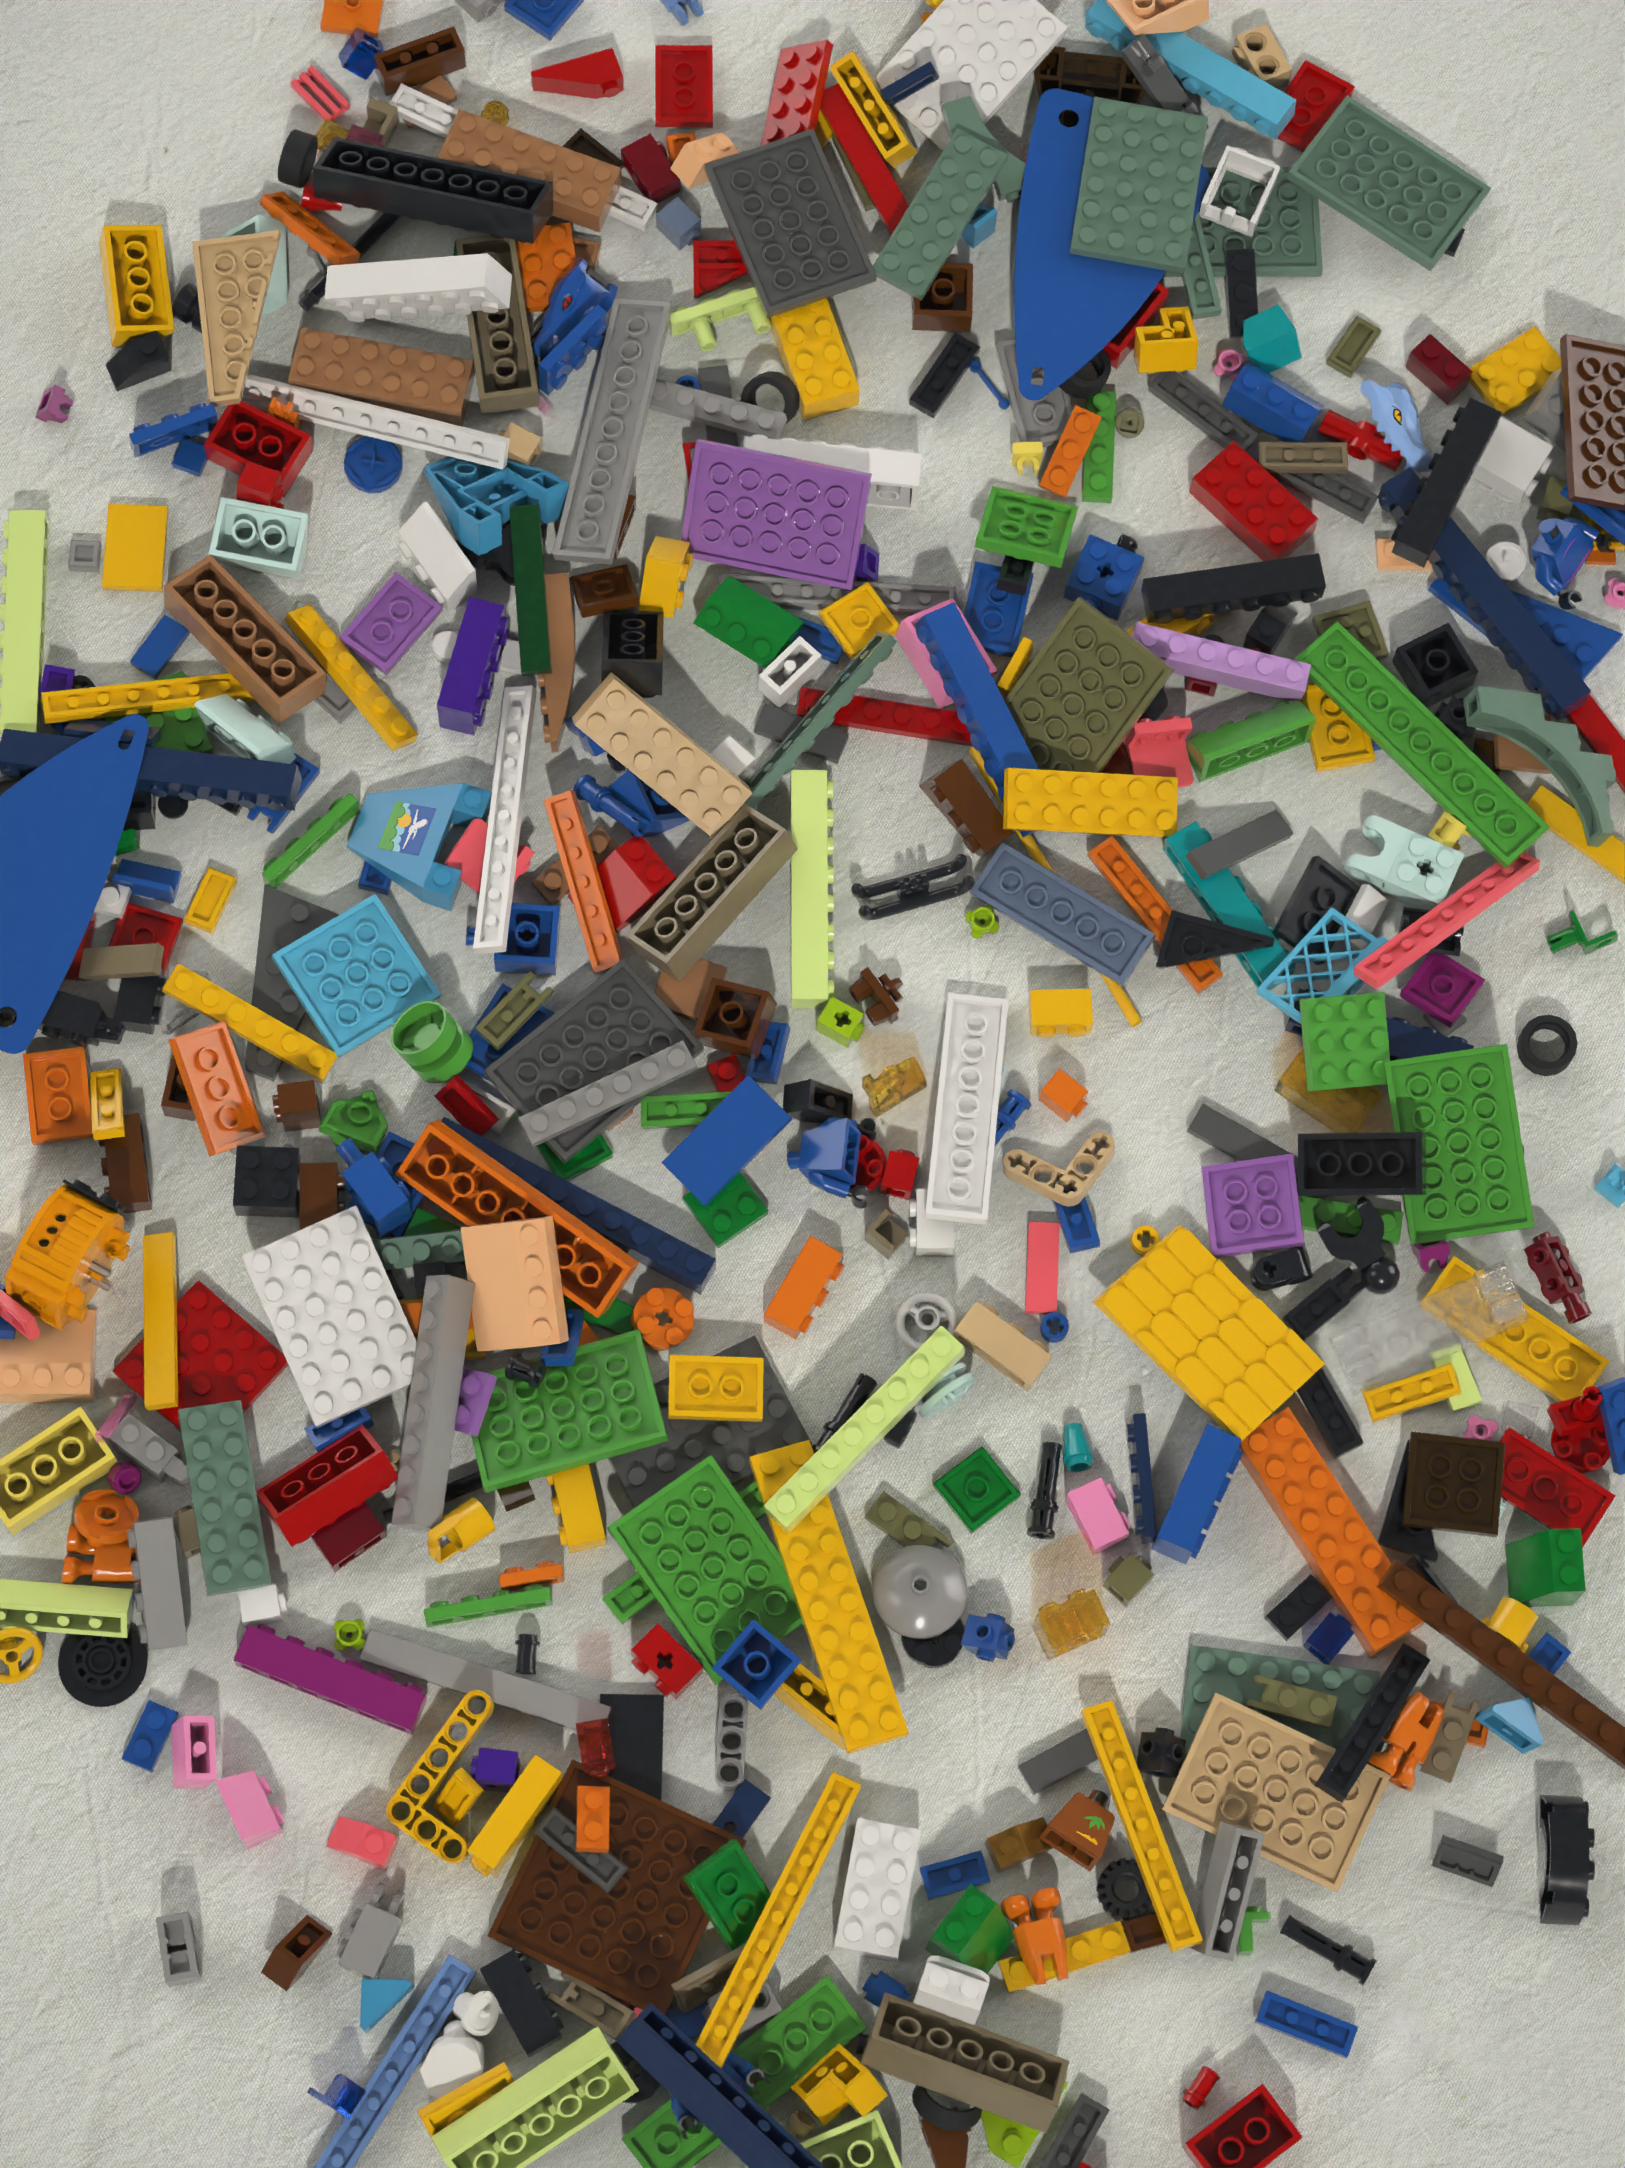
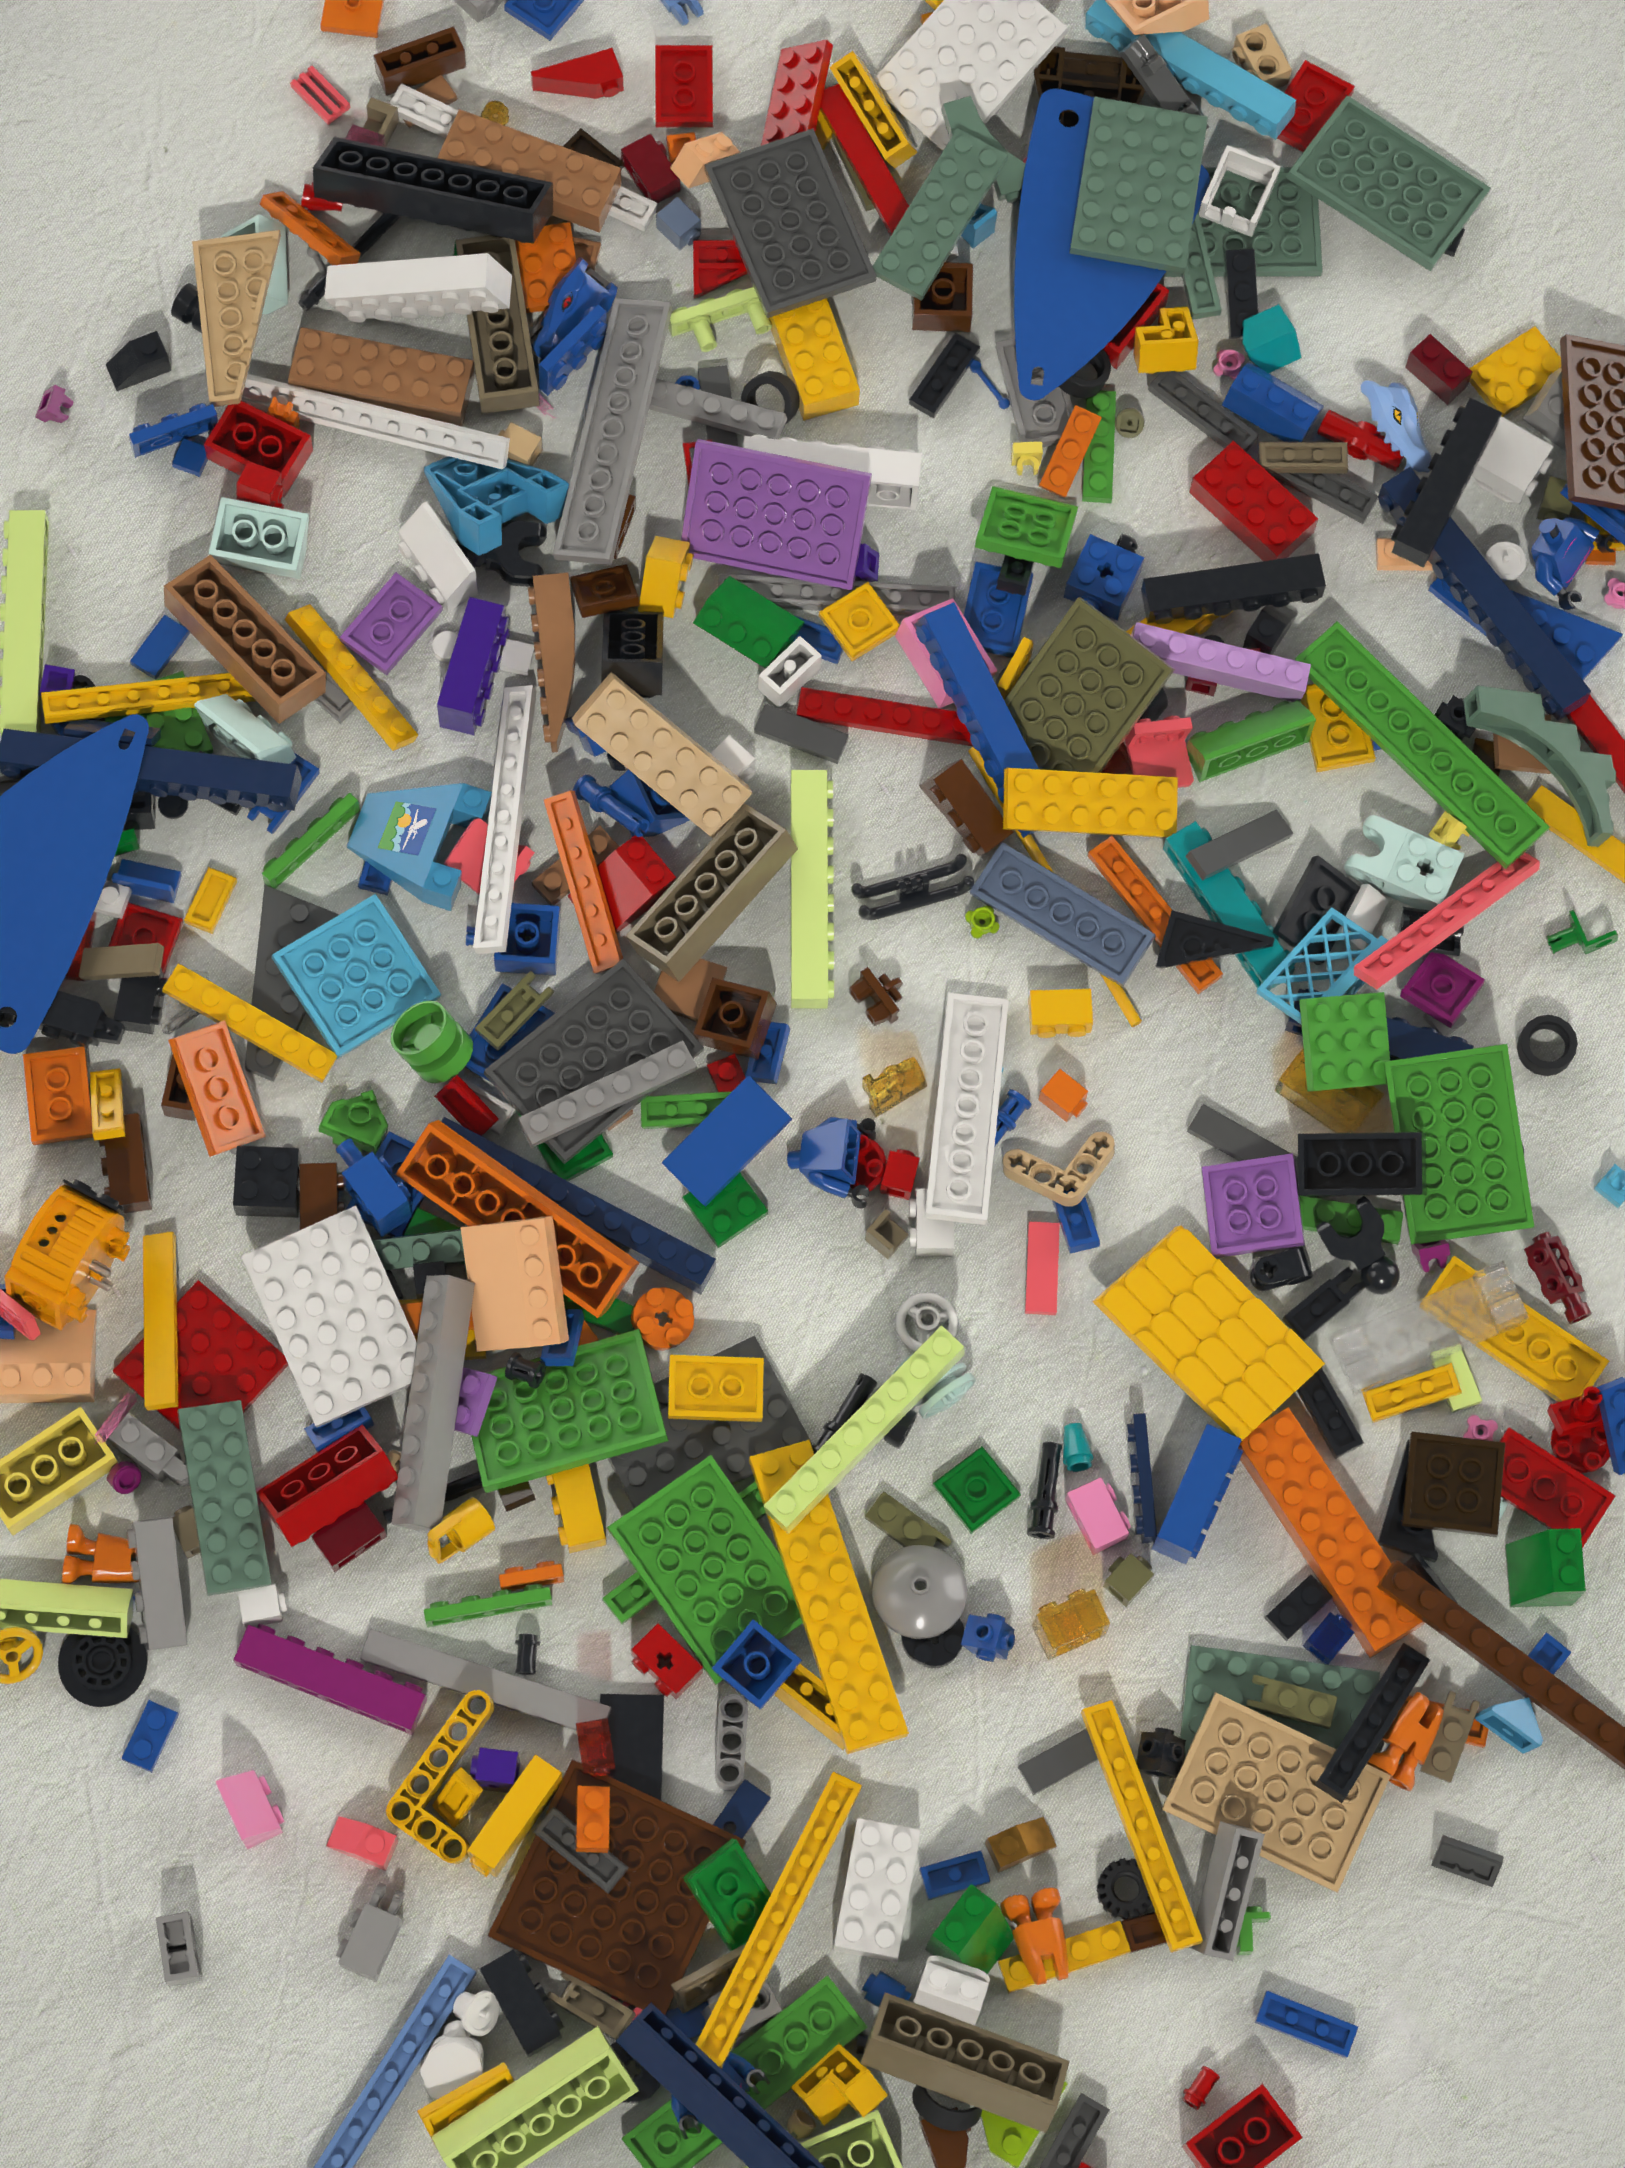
light grey tile [68,540,102,573] -> none
orange plate [74,1489,139,1547] -> none
yellow slope [99,225,175,347] -> none
yellow tile [102,504,169,592] -> none
bright pink brick [171,1716,217,1789] -> none
reddish brown slope [261,1915,333,1991] -> none
reddish brown brick [272,1080,321,1132] -> none
black tyre [277,129,318,189] -> none
clear blue panel [307,2073,366,2119] -> none
clear yellow plate [315,119,352,152] -> none
lime plate [333,1619,365,1651] -> none
clear blue panel [339,27,384,80] -> none
blue tile [344,436,403,493] -> none
dark azure slope [360,1979,414,2034] -> none
dark green tile [509,504,552,676] -> none
sand green plate [732,631,897,817] -> none
orange brick [764,1236,845,1339] -> none
black slope [783,1079,853,1123] -> none
lime brick [816,996,865,1048] -> none
dark blue tile [880,61,940,106] -> none
tan brick [953,1301,1052,1392] -> none
dark orange torso [1039,1789,1115,1872] -> none
blue bush [1040,1312,1069,1343] -> none
yellow bush [1131,1225,1159,1256] -> none
black pin [1280,1915,1377,1986] -> none
olive plate [1312,601,1389,660] -> none
olive tile [1326,316,1382,379] -> none
black brick [1392,622,1479,708] -> none
yellow piece [1482,1597,1538,1653] -> none
black brick [1540,1795,1595,1925] -> none

